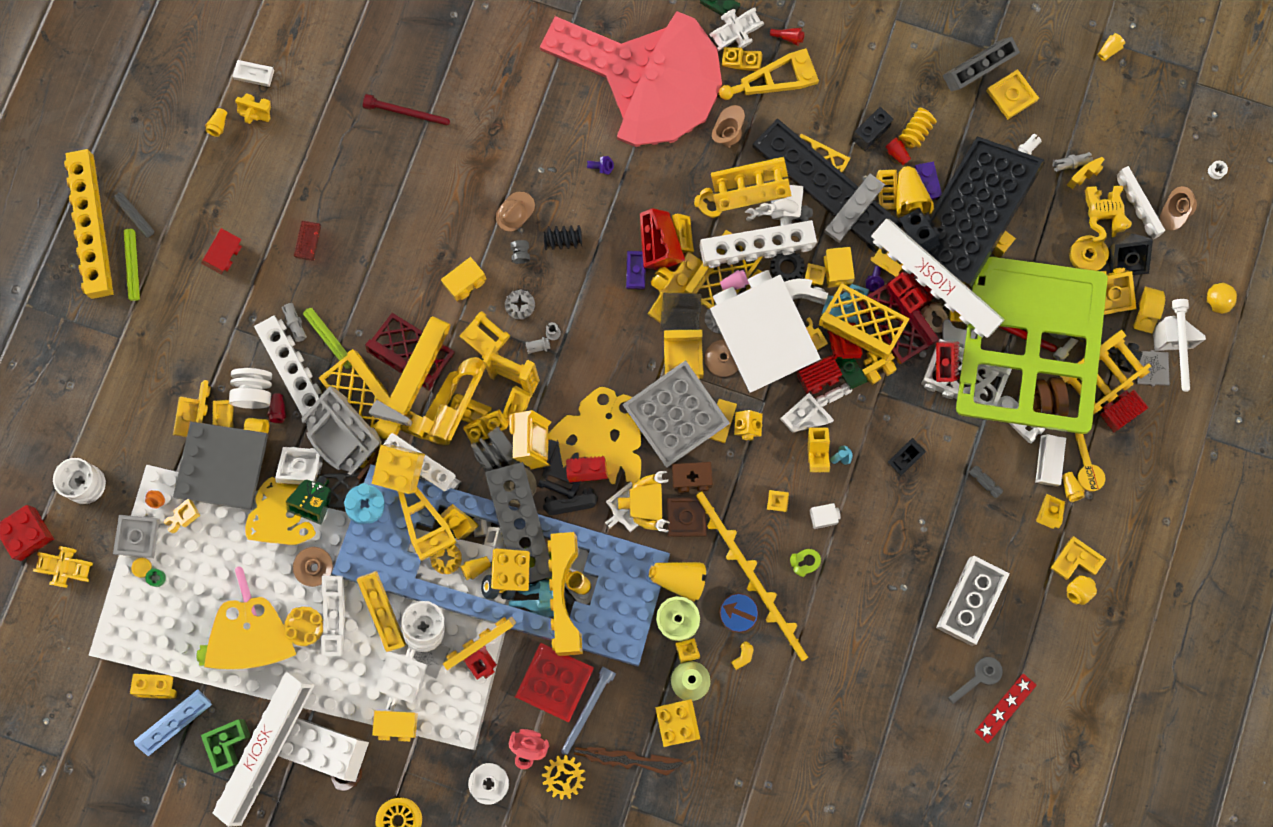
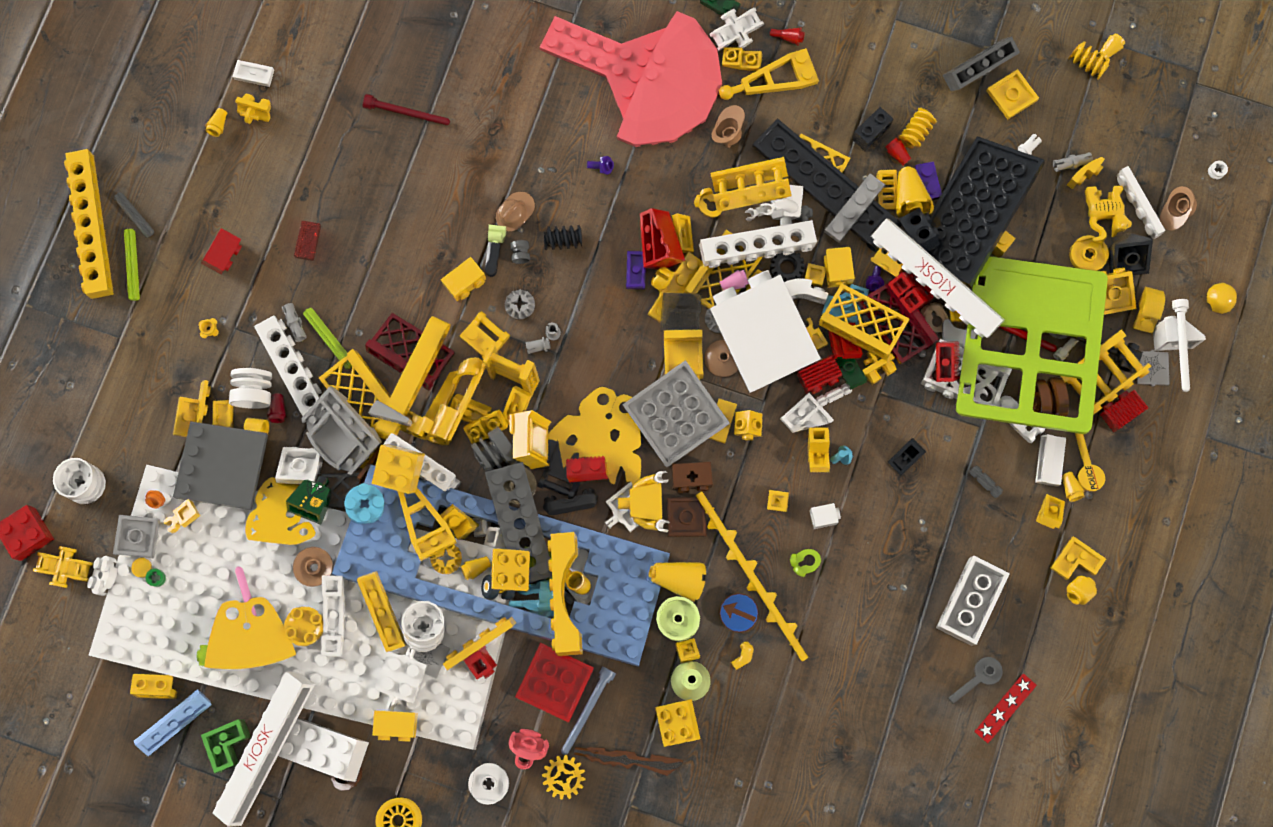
none -> white plate [87,556,117,596]
none -> yellow plate [198,318,219,338]
none -> piece [485,225,506,277]
none -> yellow piece [1068,41,1110,80]

